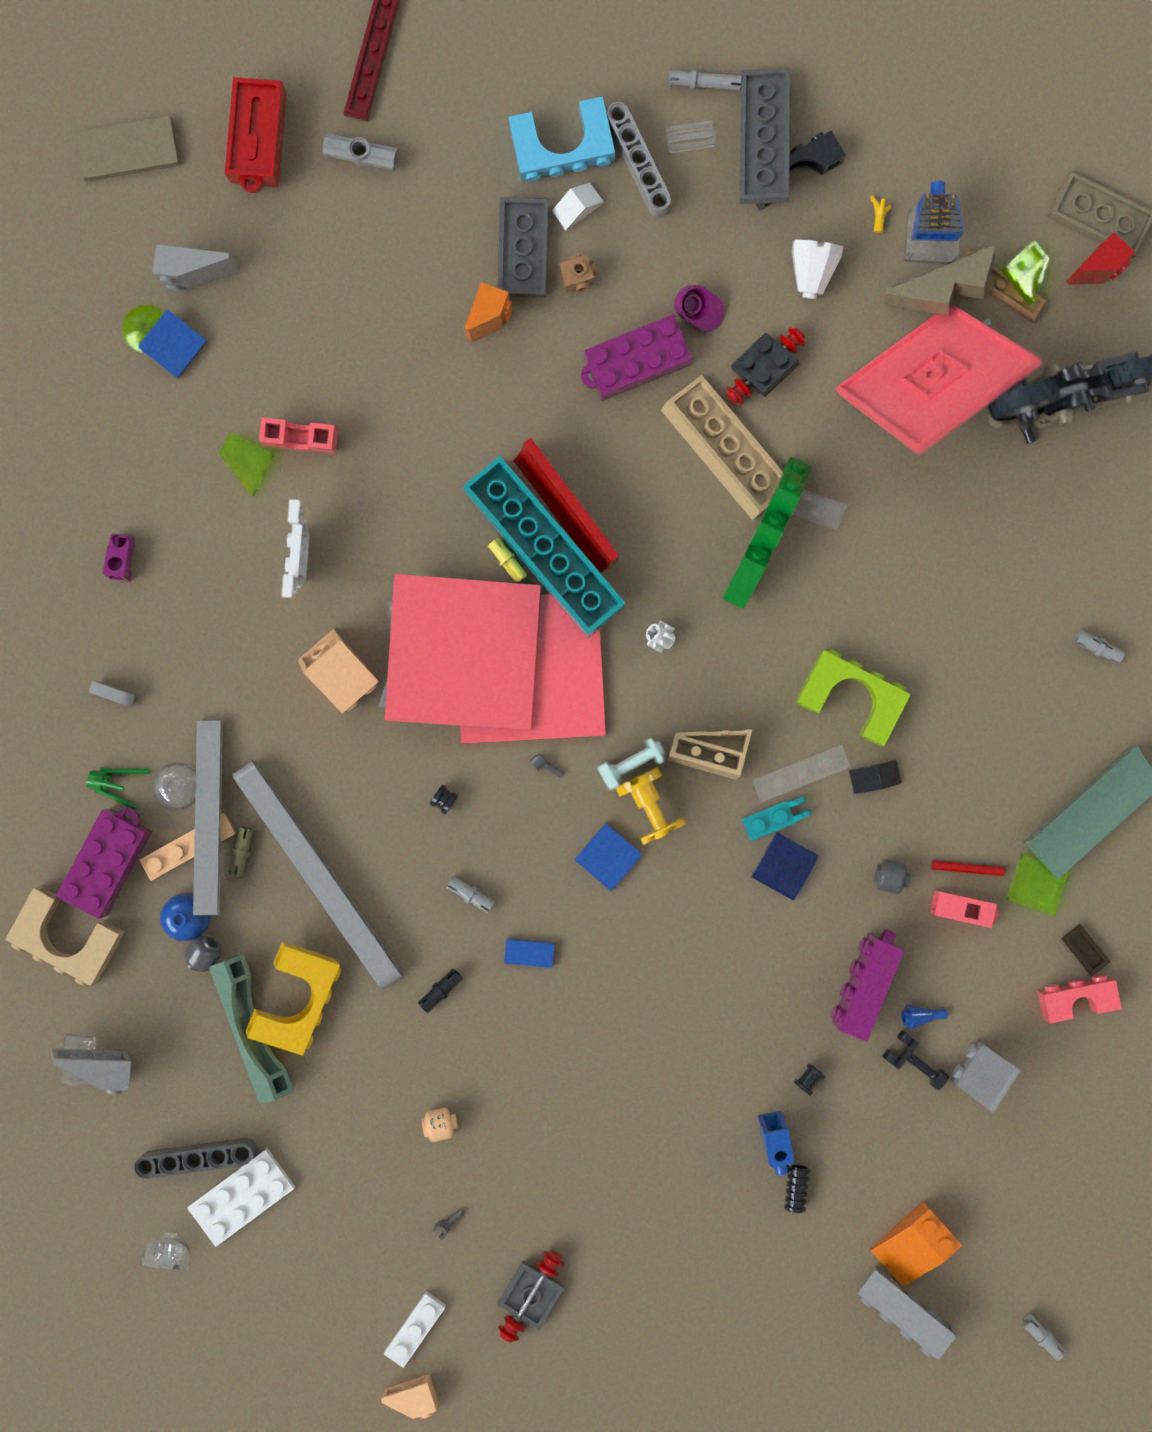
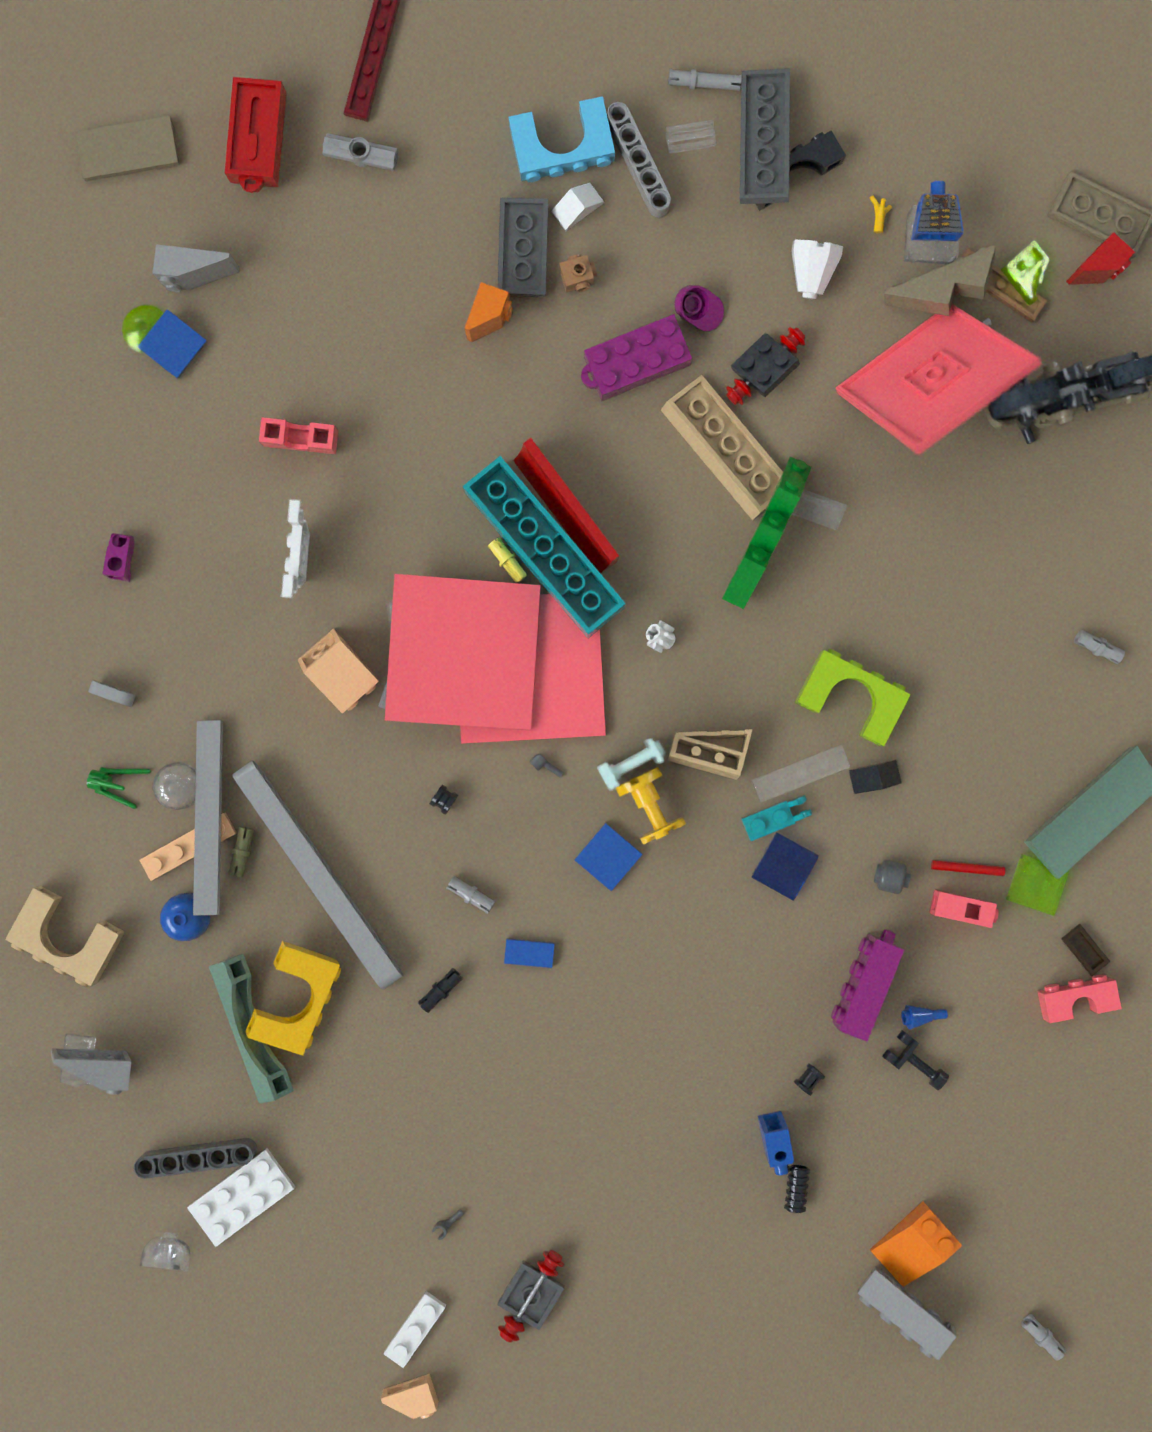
magenta piece [56,808,152,919] -> none
dark grey head [184,935,221,972] -> none
clear neon green wing [219,432,274,496] -> none
light nougat head [421,1107,458,1142] -> none
light grey slope [951,1040,1021,1112] -> none

